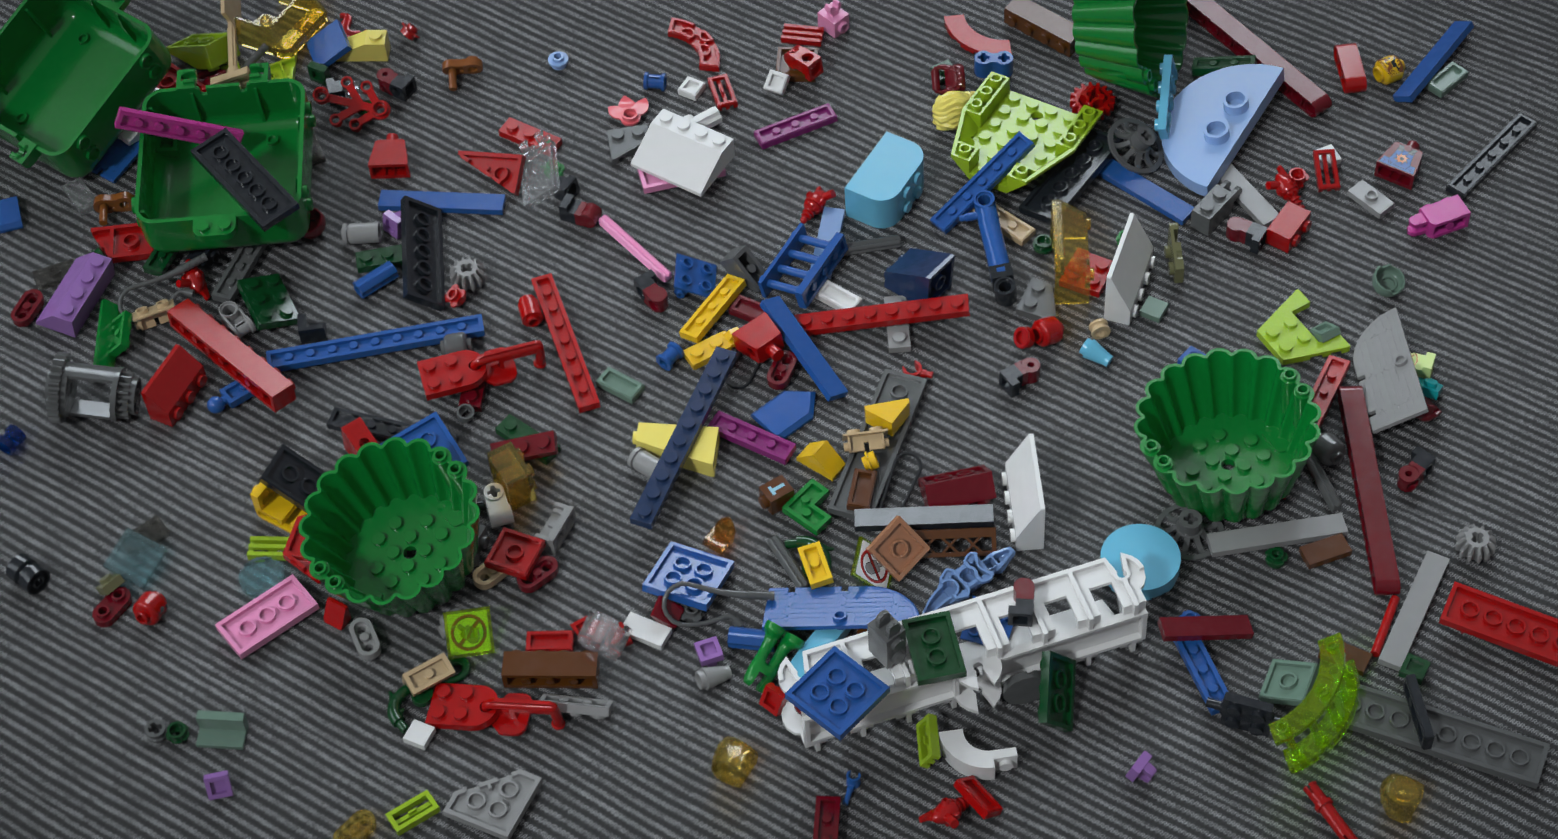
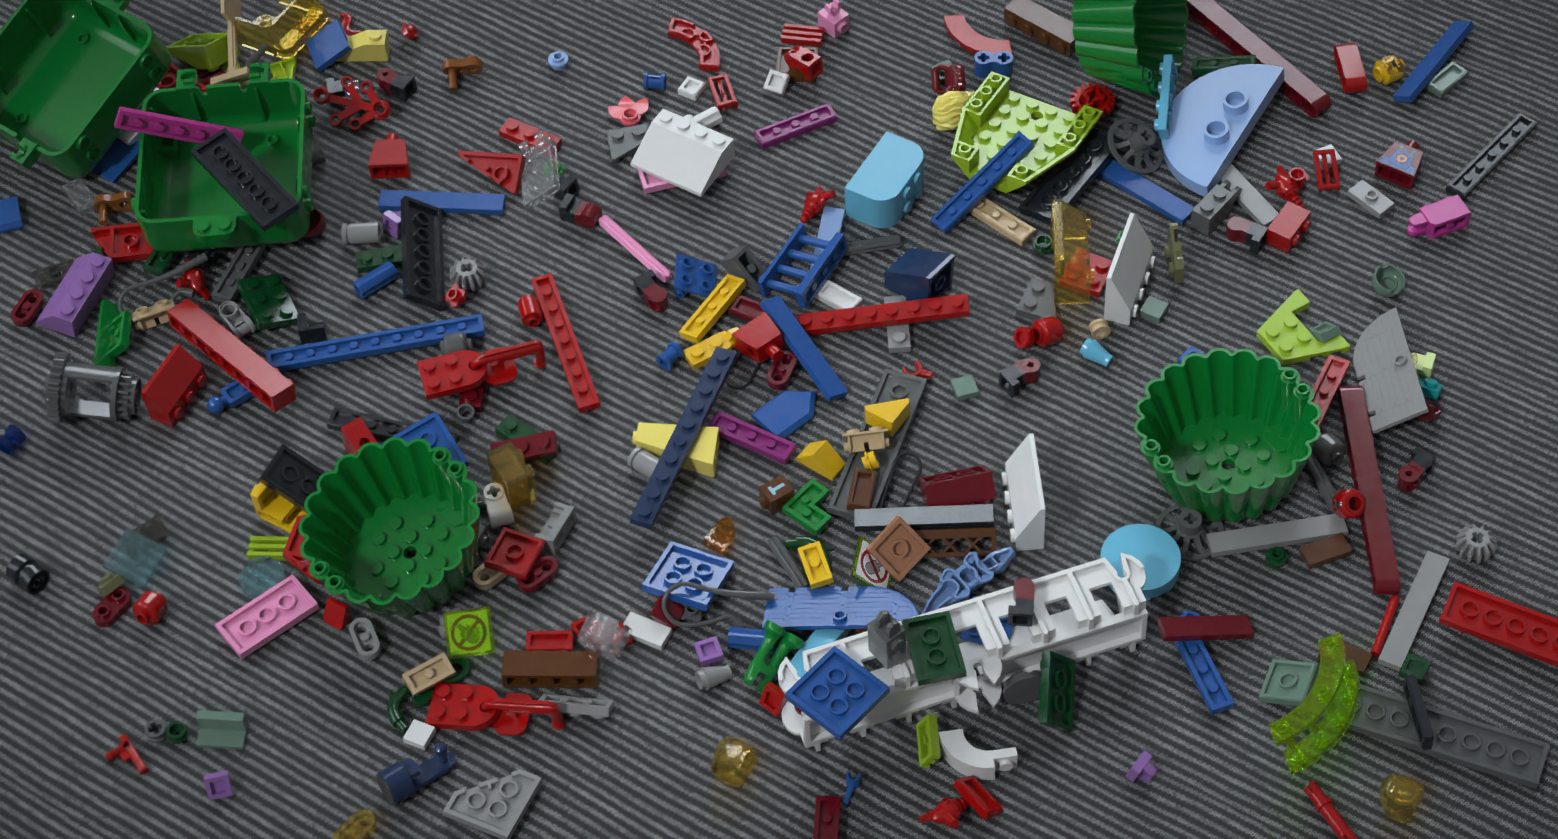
dark green plate [307,61,331,86] -> none
lime tile [385,790,441,837] -> none
sand green tile [596,366,645,404] -> none
blue piece [959,190,1017,307] -> none
black plate [1205,691,1289,737] -> none
none -> red hose [105,734,149,775]
none -> dark blue piece [376,742,457,805]
none -> sand green tile [951,374,979,401]
none -> red head [1332,489,1366,519]

